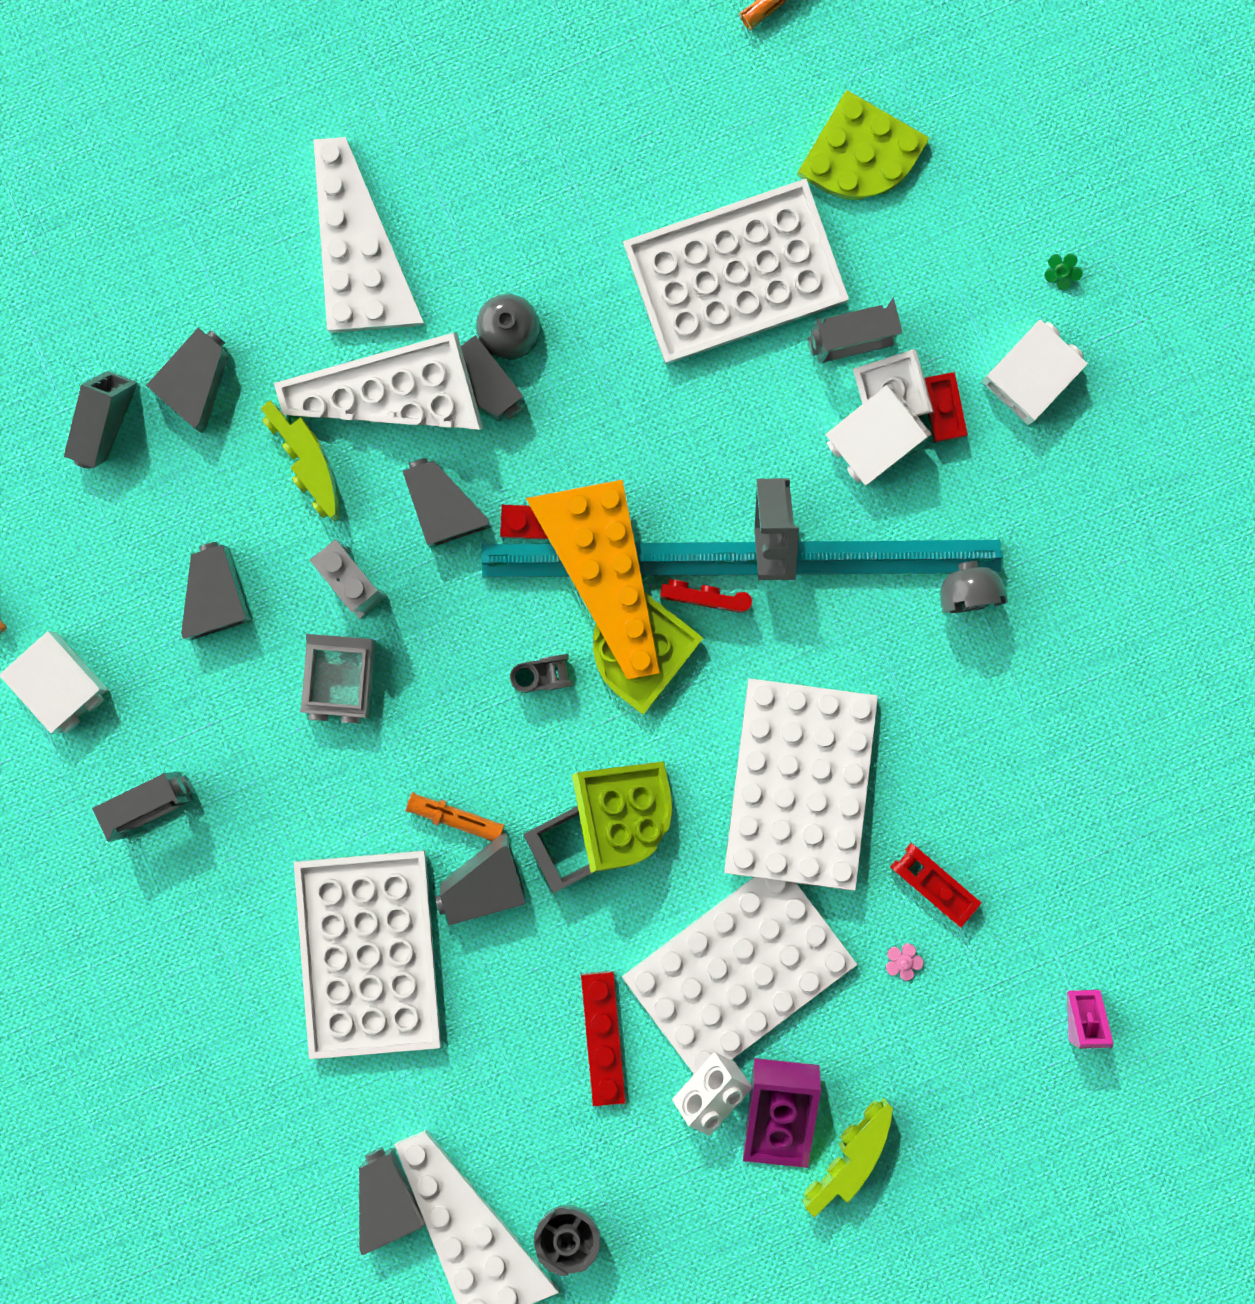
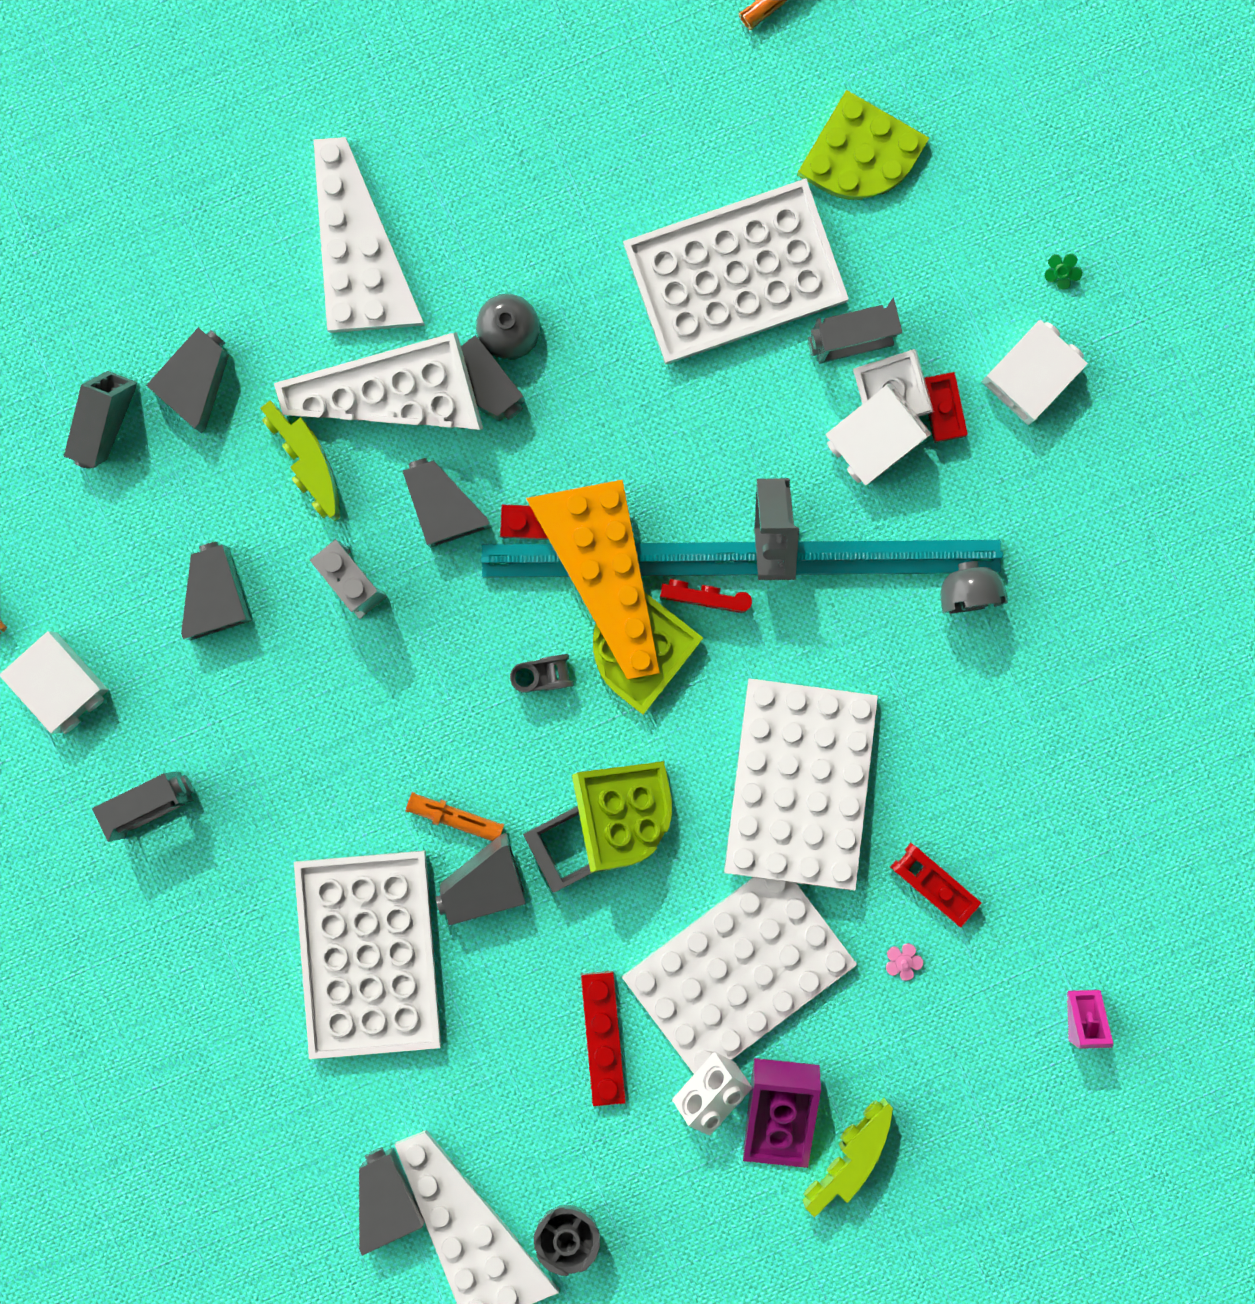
window [300,634,376,724] -> none

